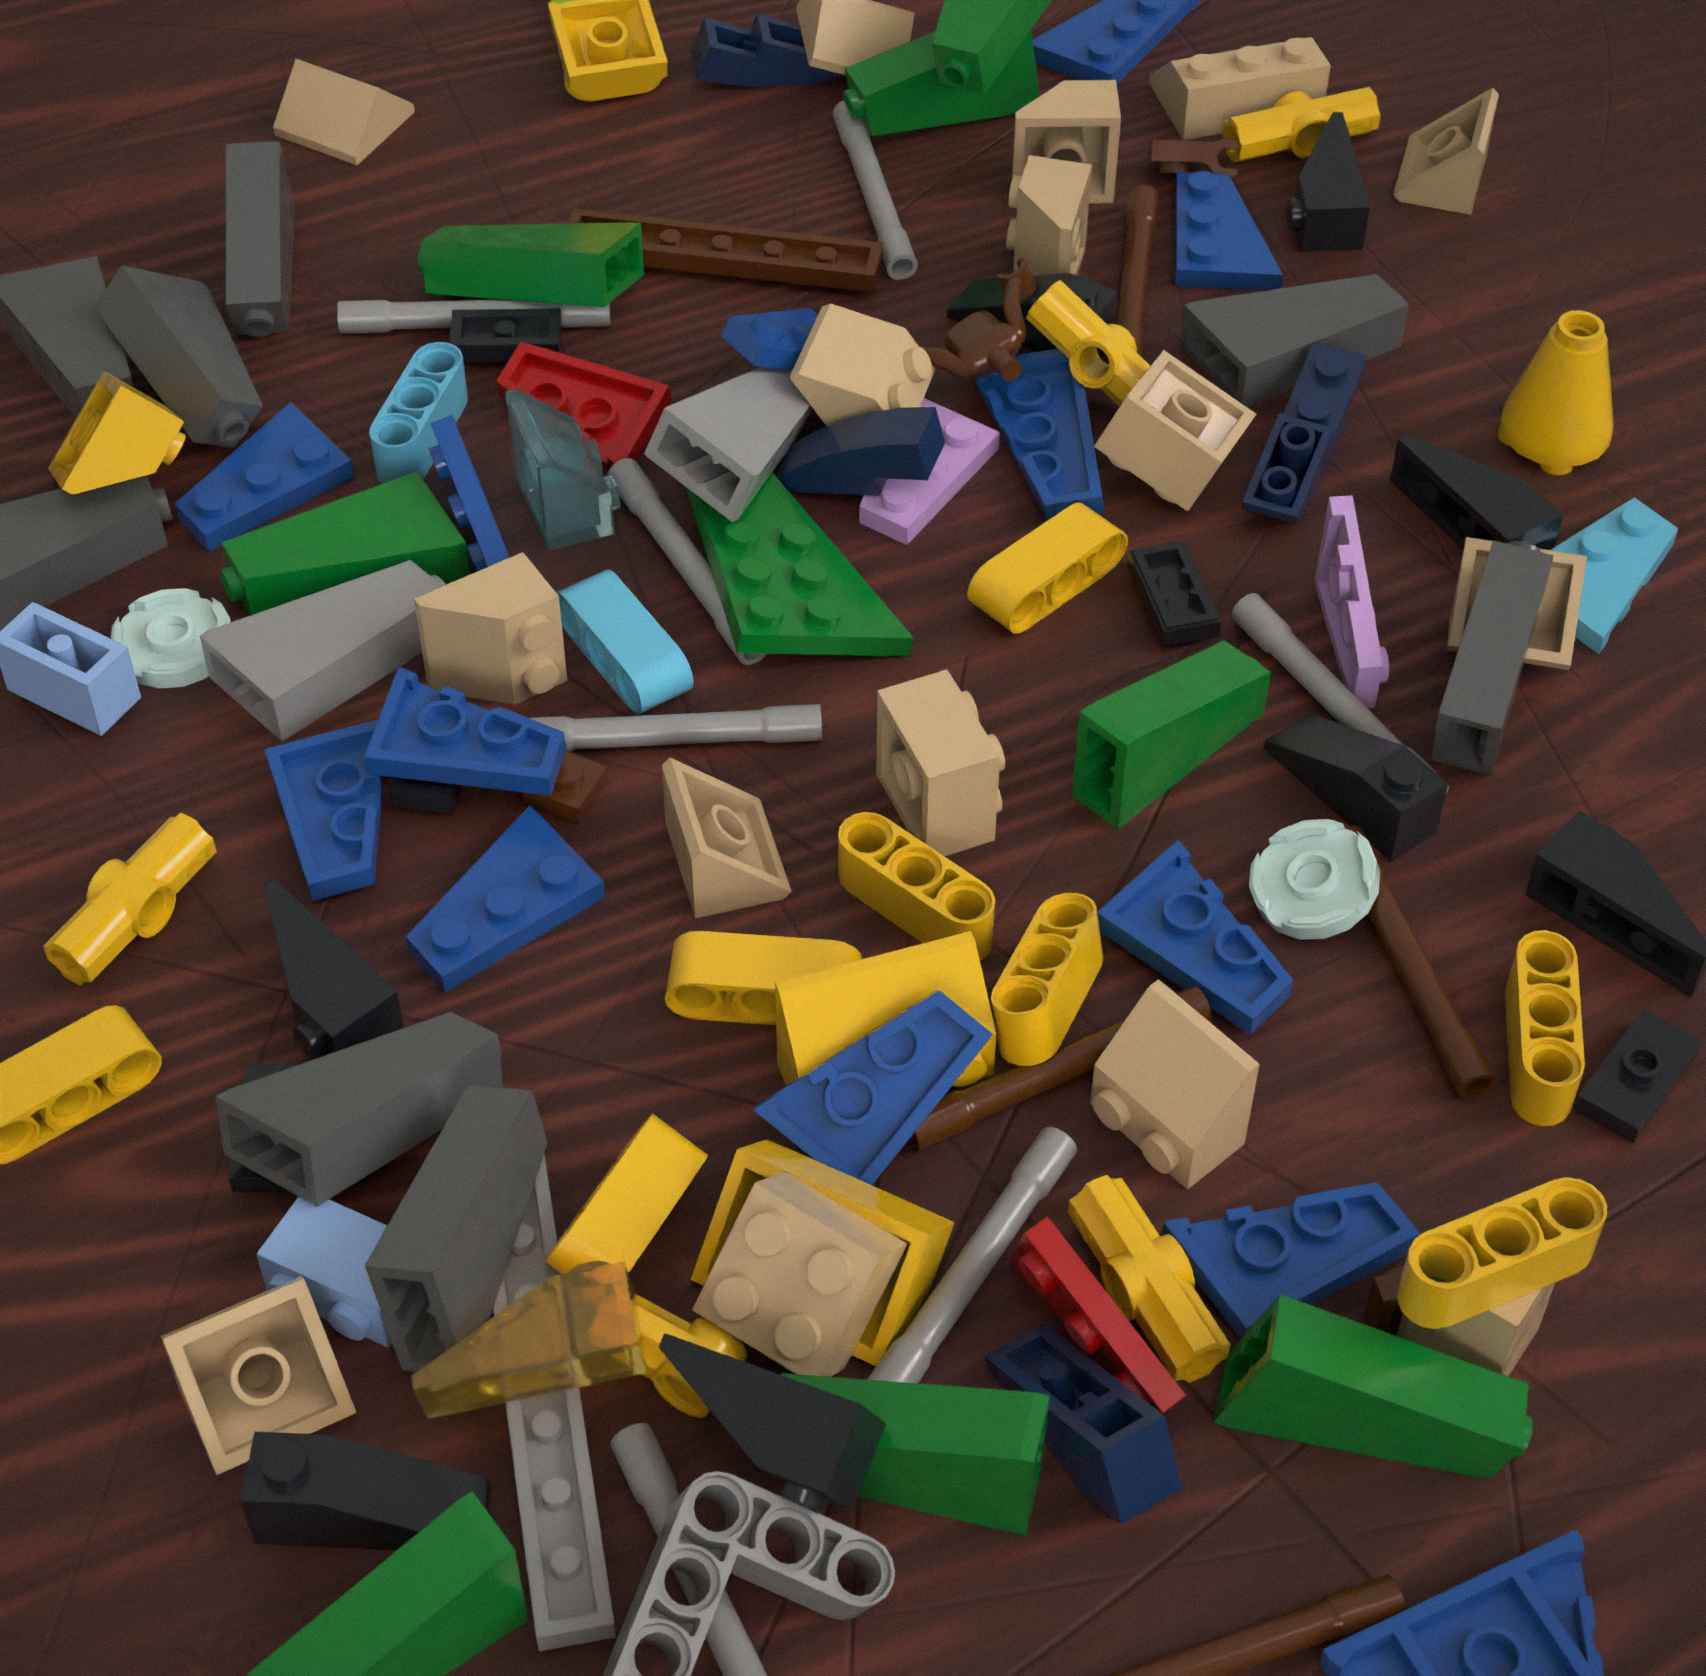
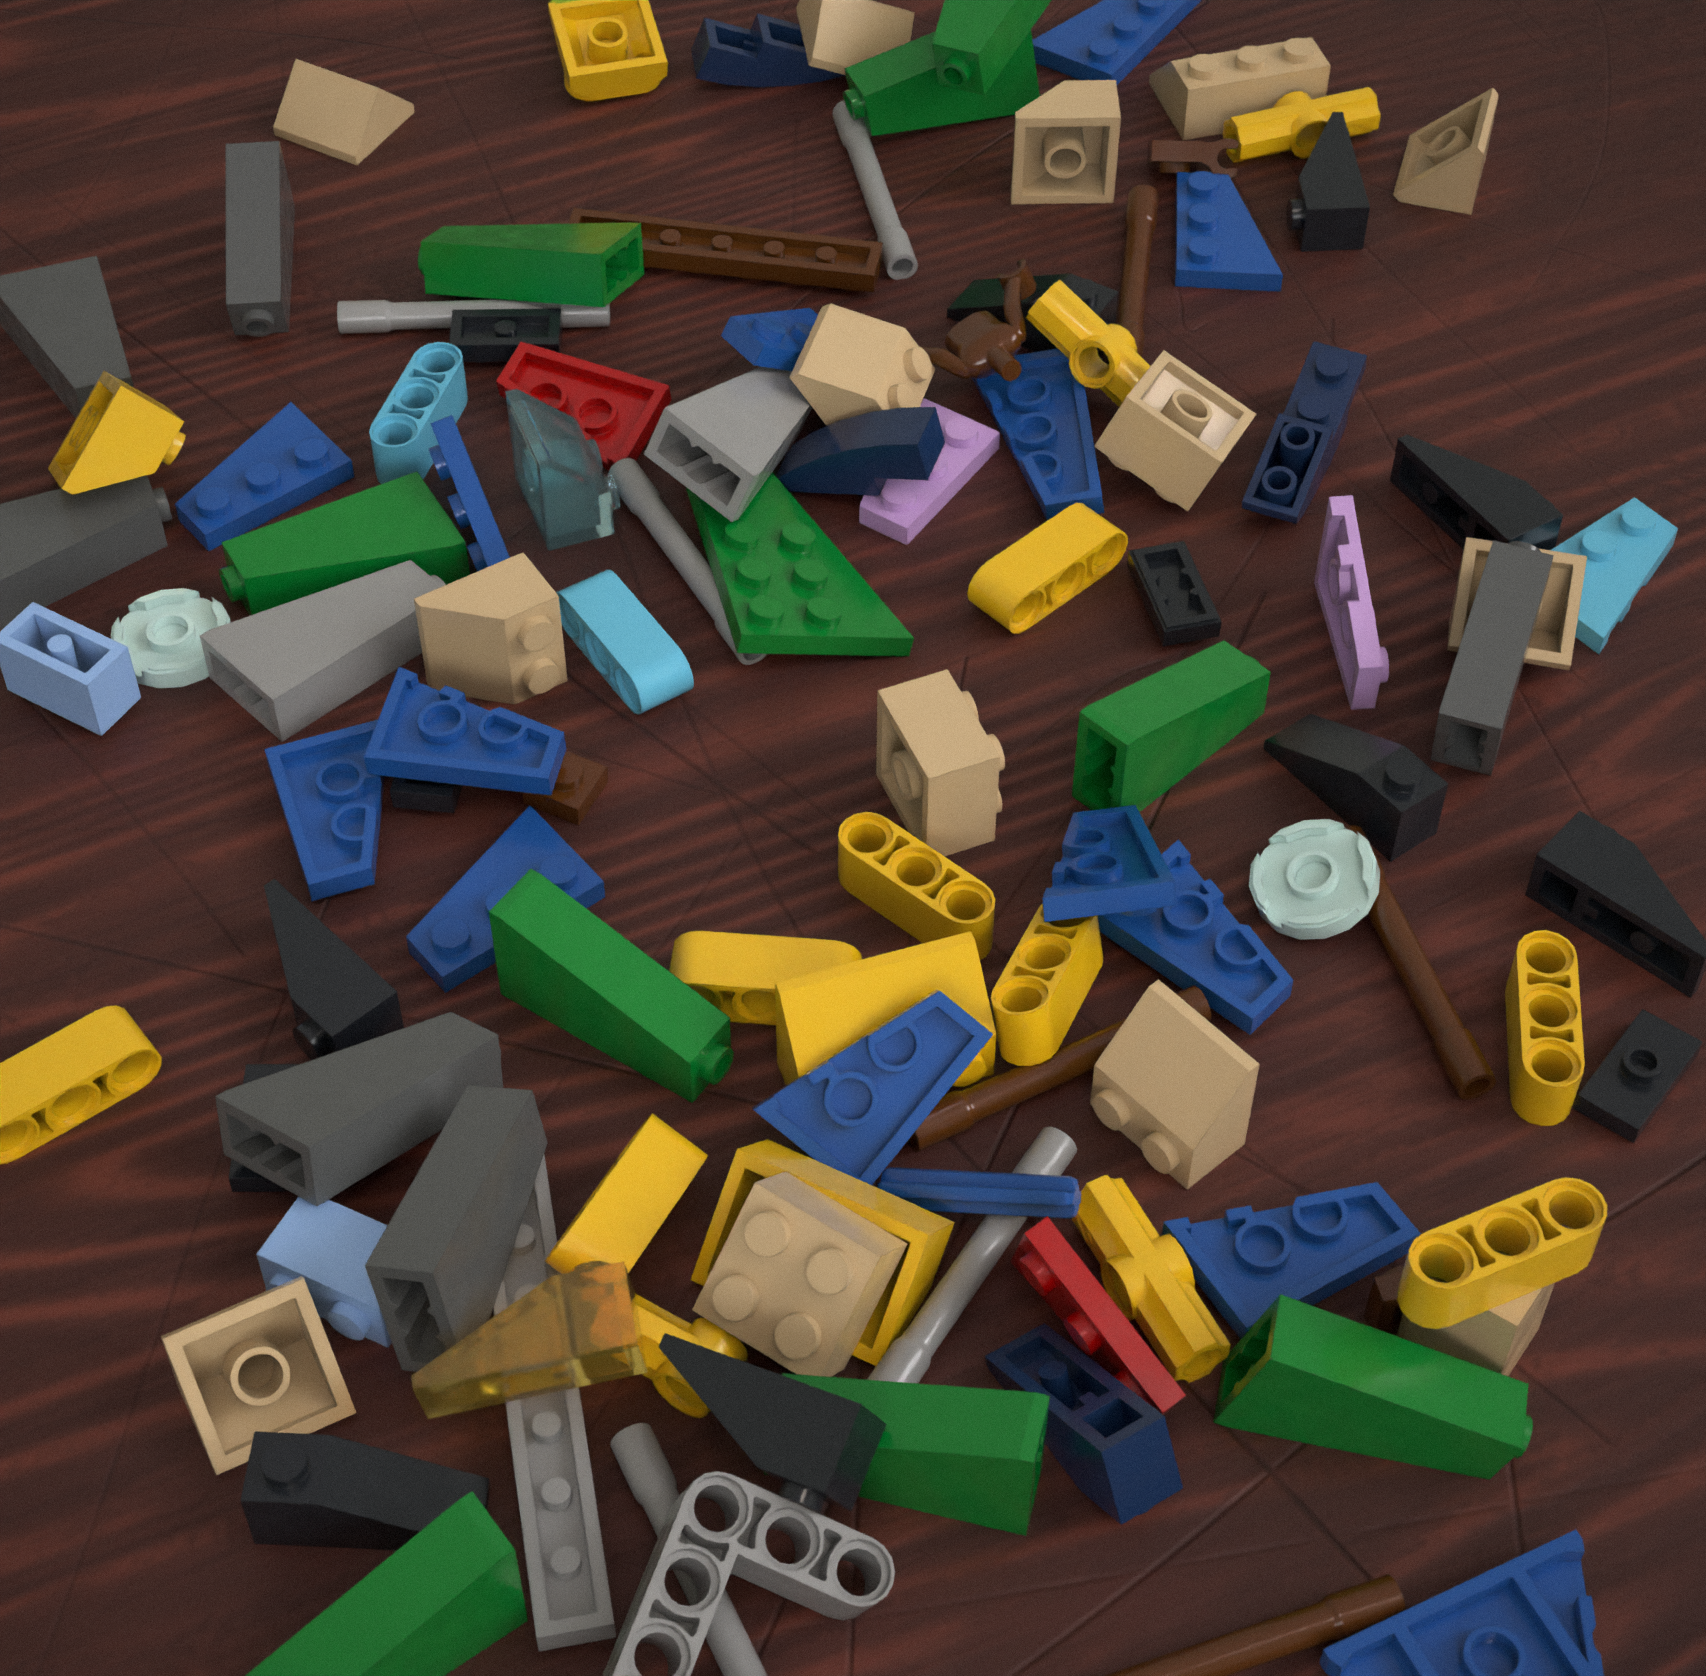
yellow piece [43,812,217,986] -> none
dark grey slope [94,265,263,448] -> none
light grey piece [530,704,822,752] -> none
tan slope [662,758,792,918] -> none
tan slope [1006,155,1092,276] -> none
dark grey slope [1180,274,1409,408] -> none
light grey piece [1231,593,1449,794] -> none
yellow cone [1497,310,1614,476] -> none
none -> green slope [489,868,734,1103]
none -> blue axle [878,1167,1081,1219]
none -> blue wing [1043,805,1176,922]

